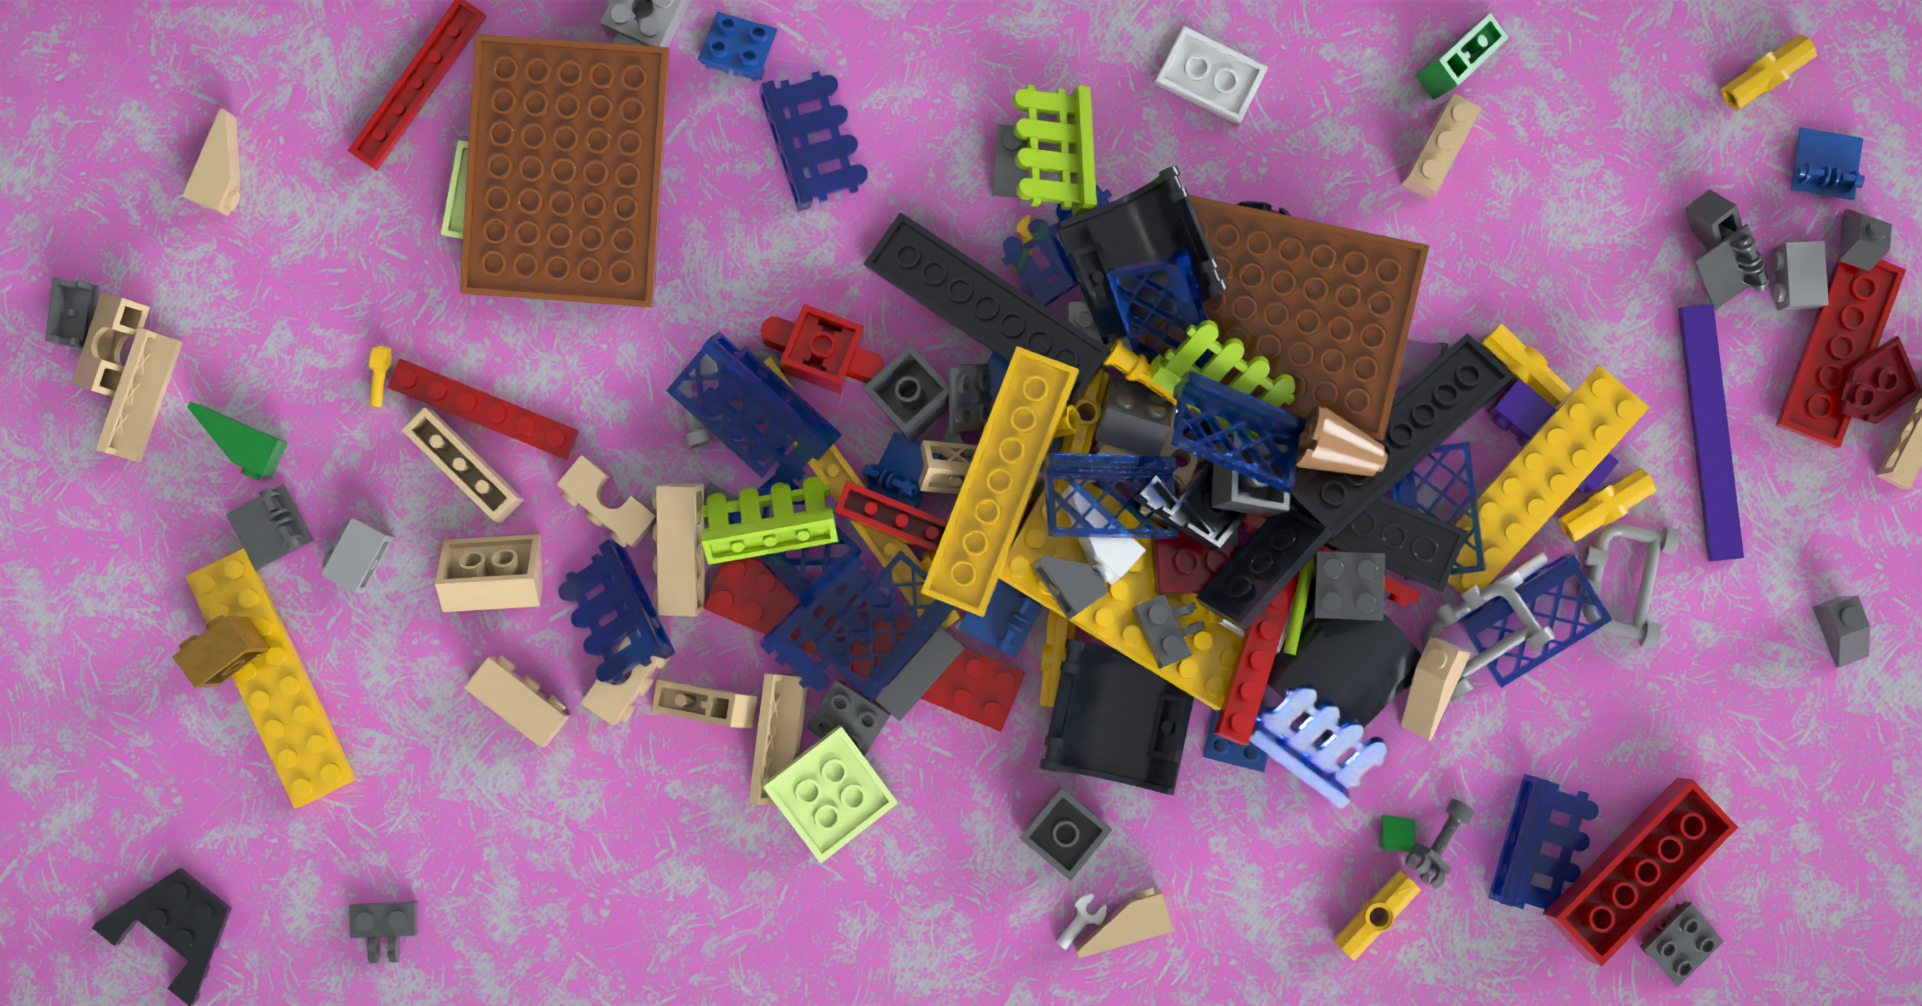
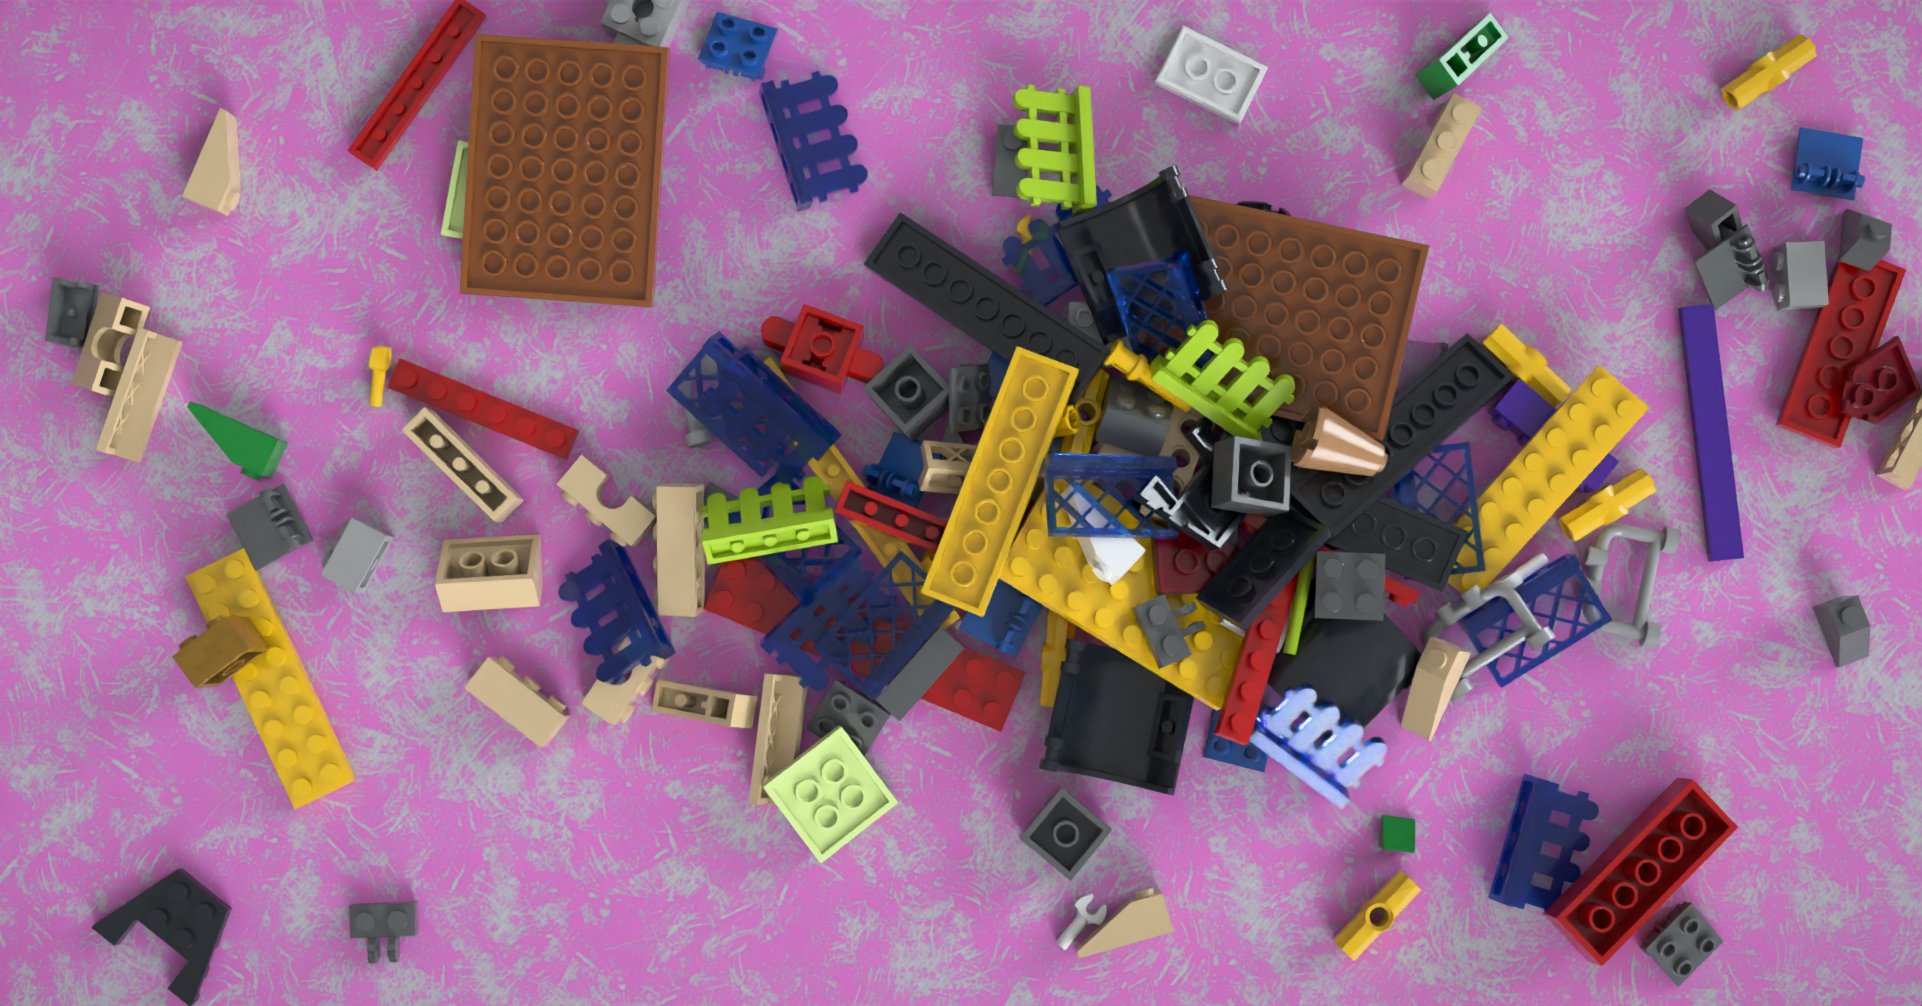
dark grey slope [1030,555,1108,620] -> none
clear blue fence [1171,370,1306,493] -> none
dark grey bar [1405,799,1475,889] -> none

